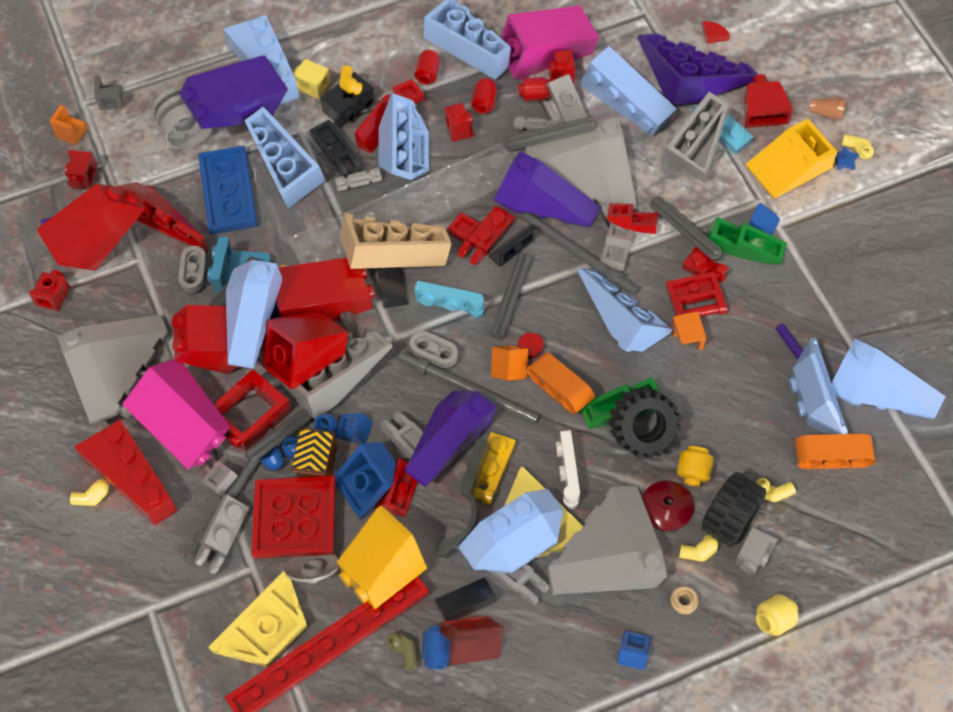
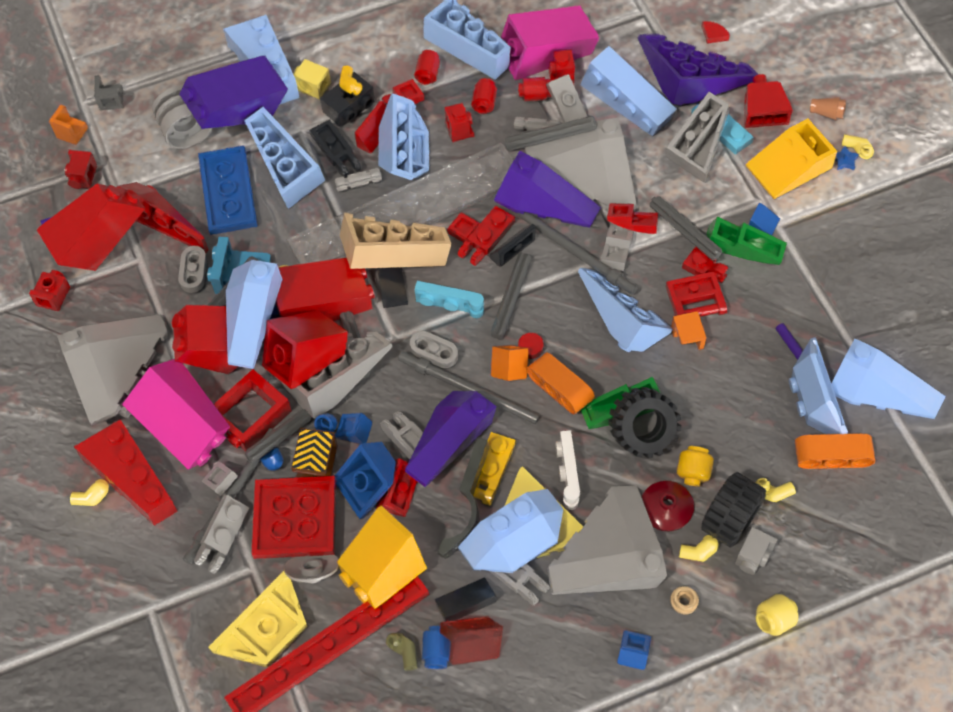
blue hinge [282,436,298,459] -> none

